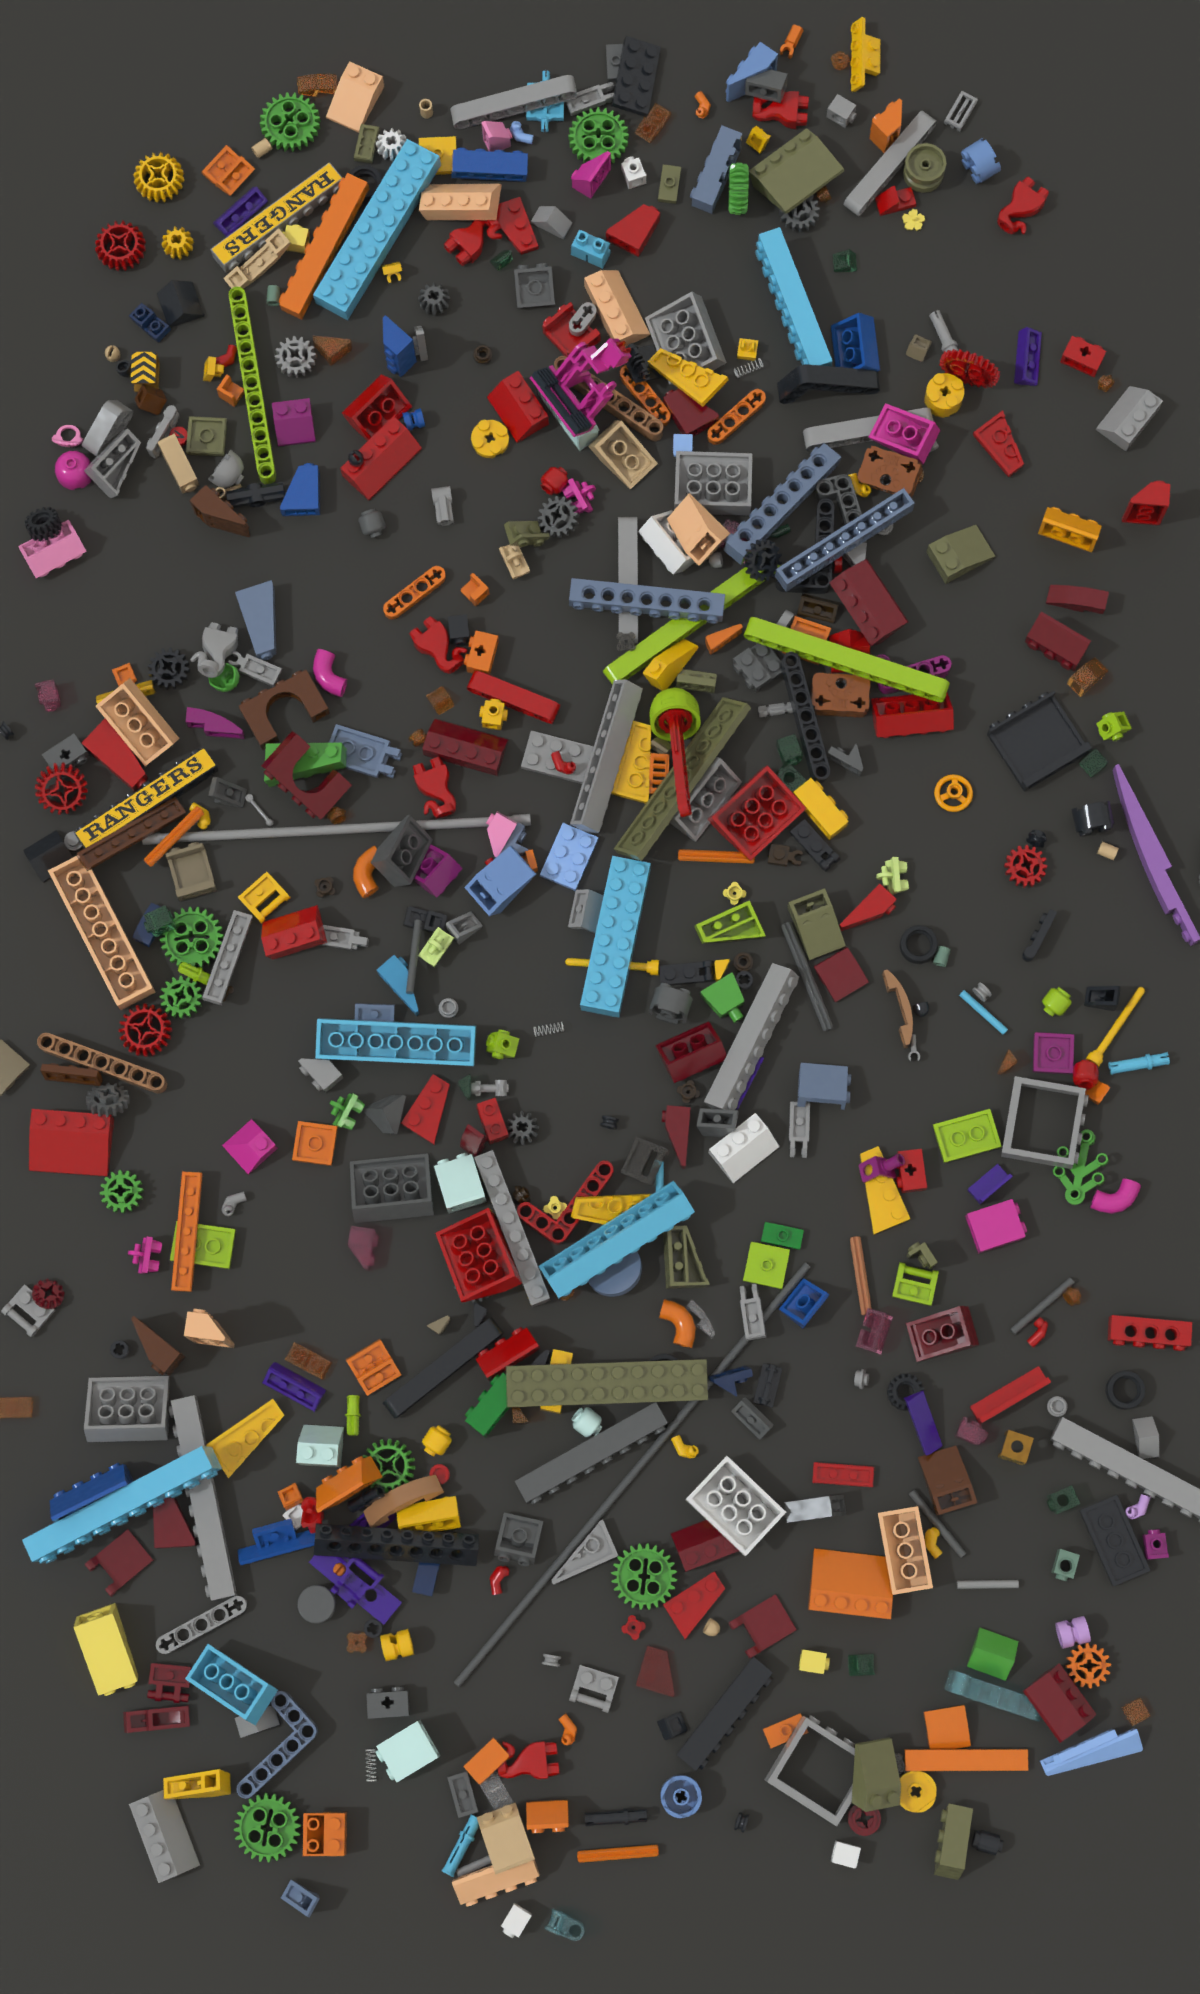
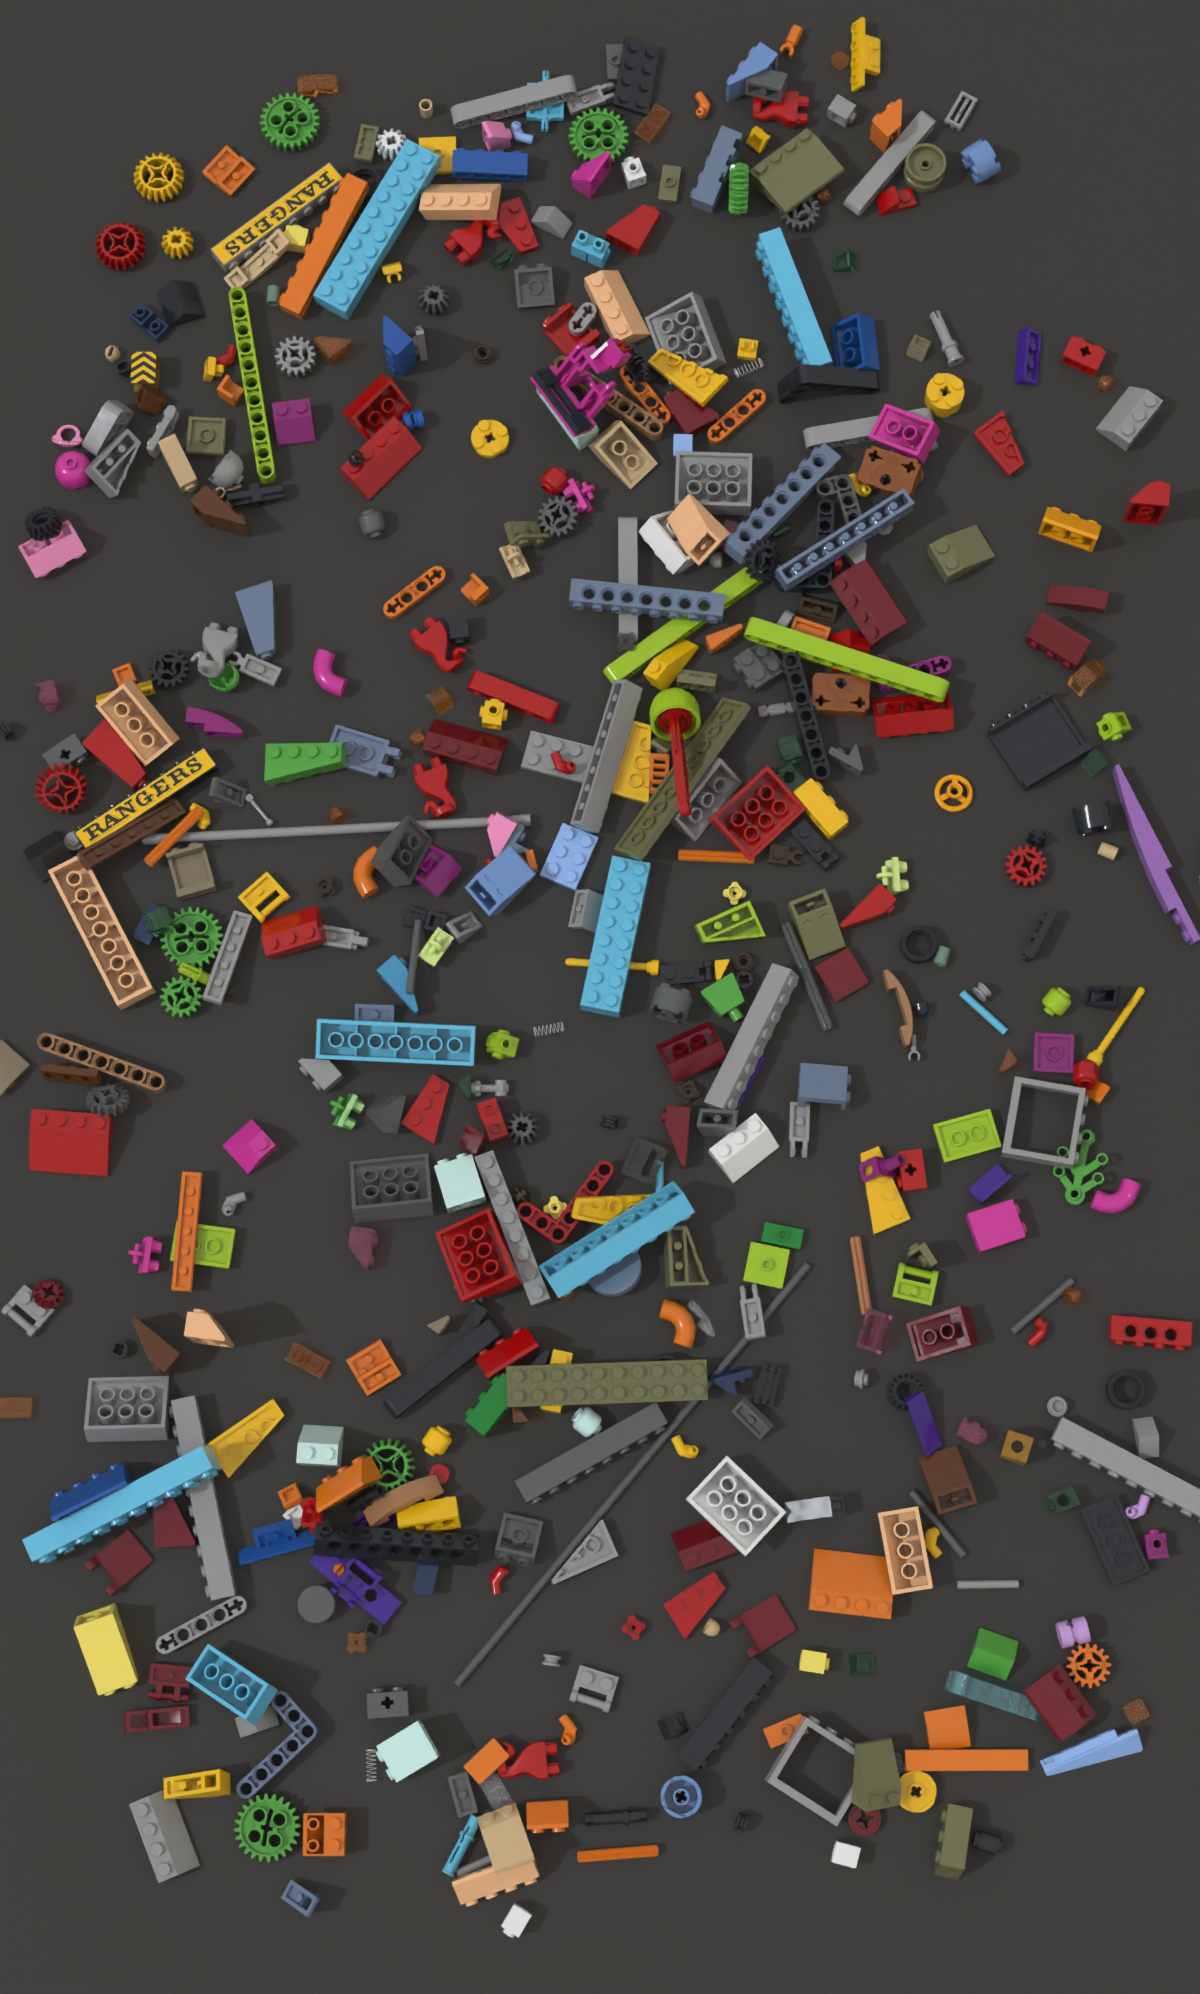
bright green gear [100,1170,144,1214] -> none
red gear [119,1004,172,1057] -> none
red tile [169,427,187,447] -> none
dark purple slope [213,186,268,237] -> none
reddish brown arch [238,670,330,750] -> none
tan hinge [251,138,272,158] -> none
dark red arch [261,731,352,819] -> none
dark purple slope [262,1362,326,1412] -> none
blue slope [280,463,320,516] -> none
orange plate [292,1121,338,1166] -> none
light nougat slope [326,61,384,133] -> none
lime axle [345,1395,361,1436] -> none
yellow wheel [380,1629,414,1661] -> none
light grey piece [431,486,454,526] -> none
light grey plate [439,998,458,1018] -> none
orange brick [464,631,499,675] -> none
red slope [487,371,549,443] -> none
clear light blue piece [544,1908,586,1941] -> none
bright green gear [611,1543,677,1610] -> none
clear red wing [636,1646,674,1697] -> none
blue slope [779,1278,829,1328] -> none
red tile [812,1462,874,1488] -> none
light yellow plant [902,209,925,231] -> none
red gear [939,349,1000,388] -> none
red fence [970,1366,1051,1424] -> none
red hips [997,177,1049,234] -> none
sand green brick [1051,1549,1080,1582] -> none
medium azure pin [1108,1052,1170,1075] -> none

